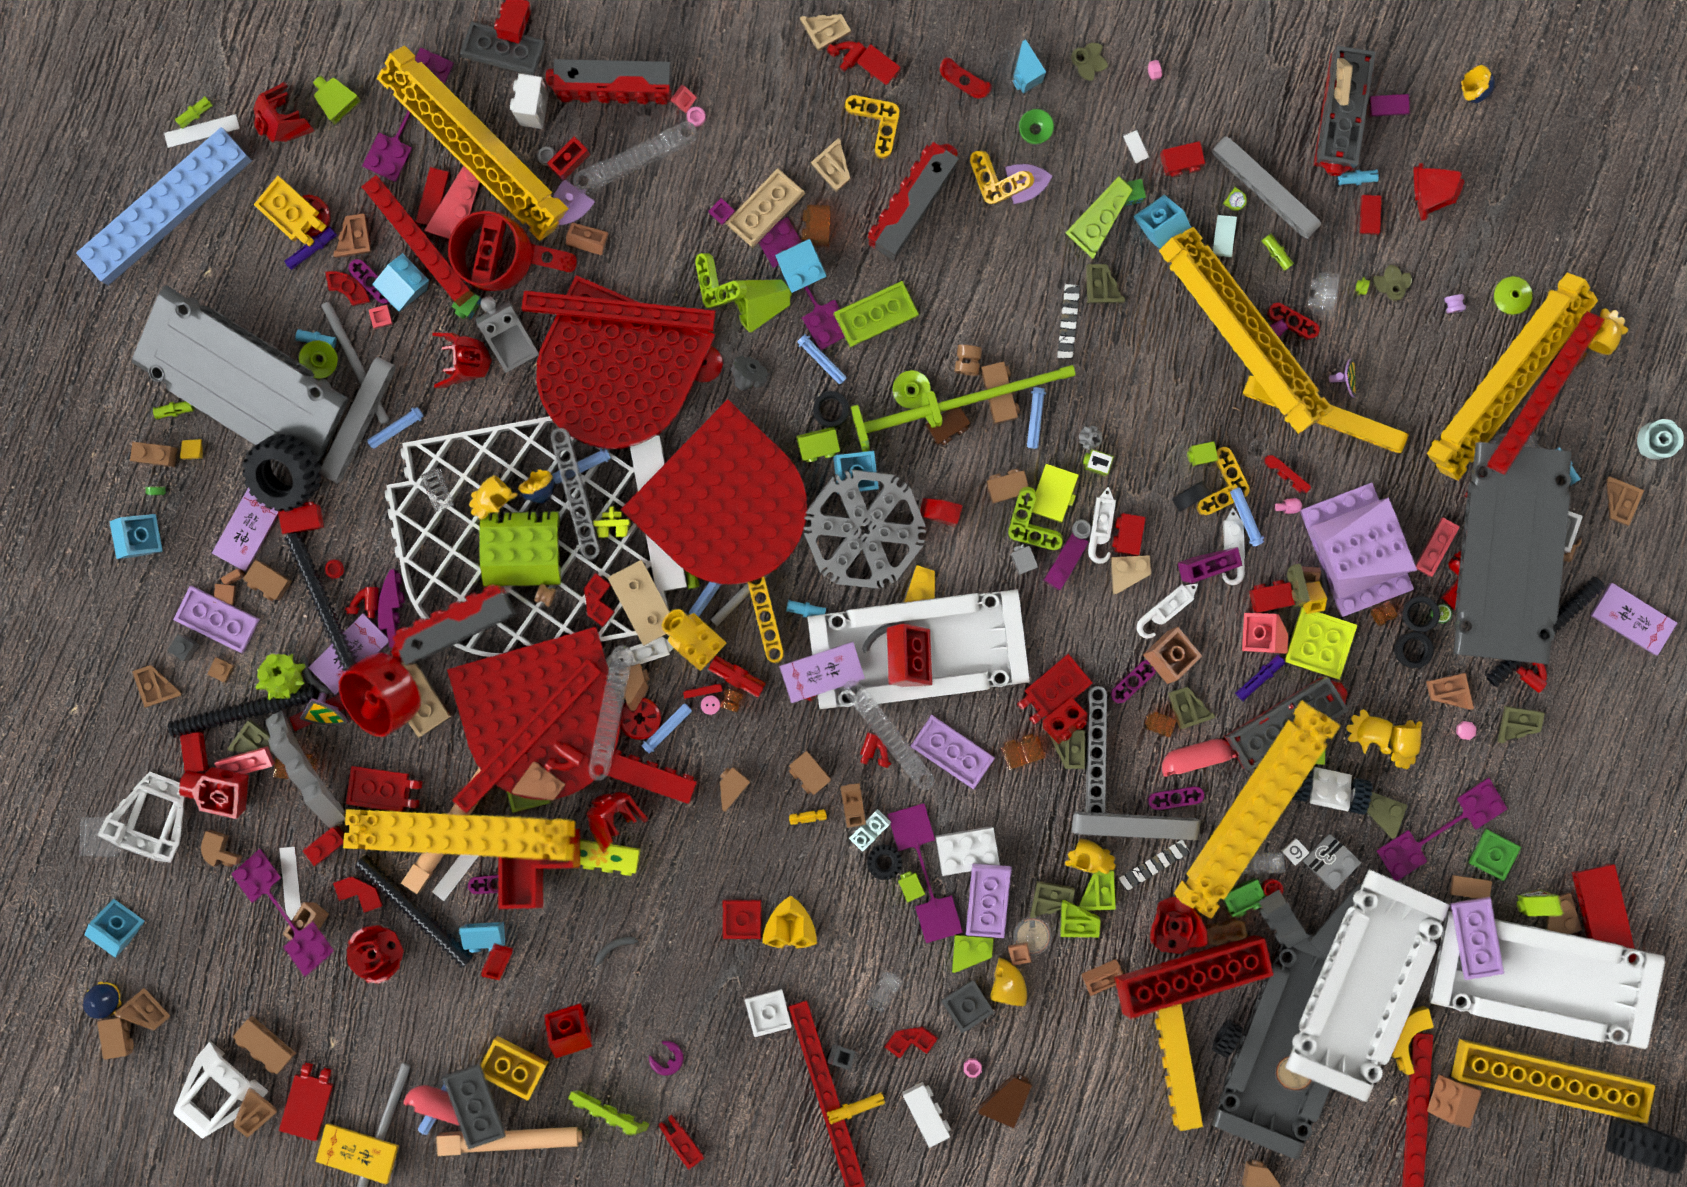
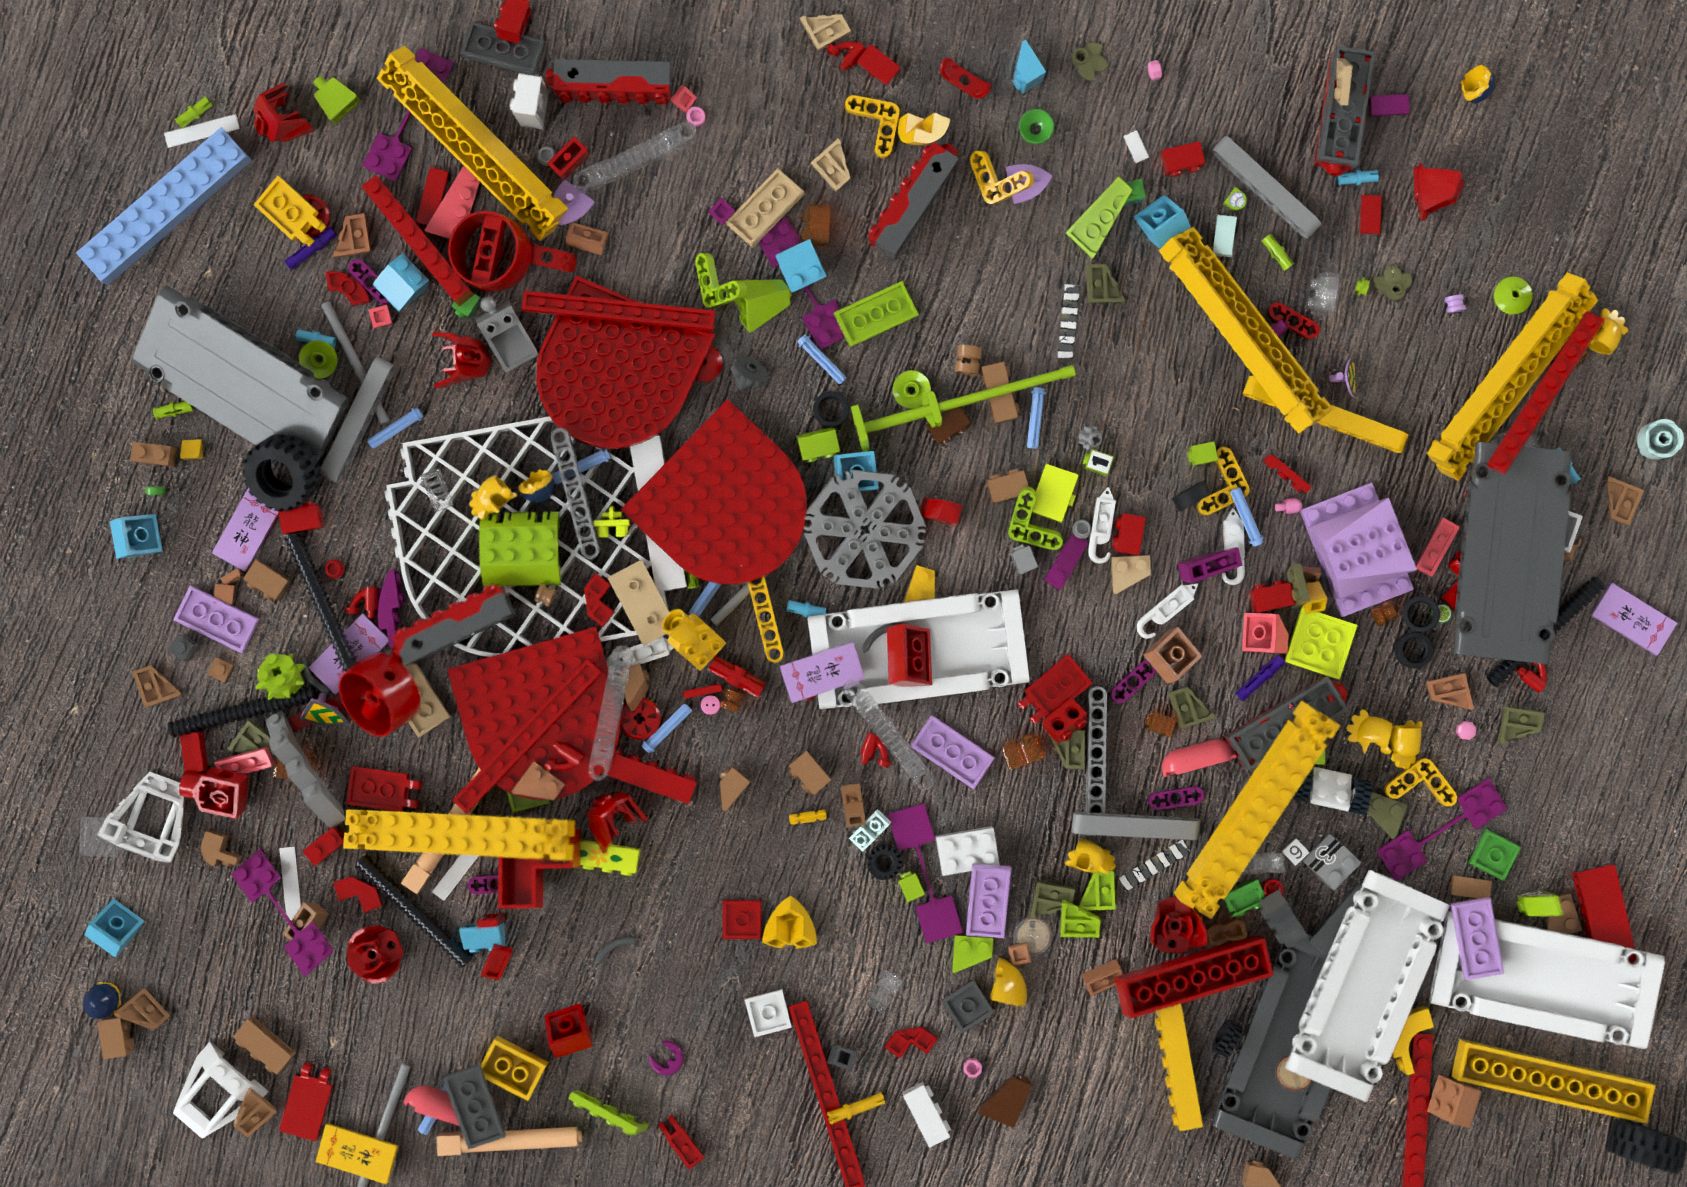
none -> red tile [477,912,506,929]
none -> yellow brick [898,113,950,146]
none -> yellow beam [1384,758,1457,806]

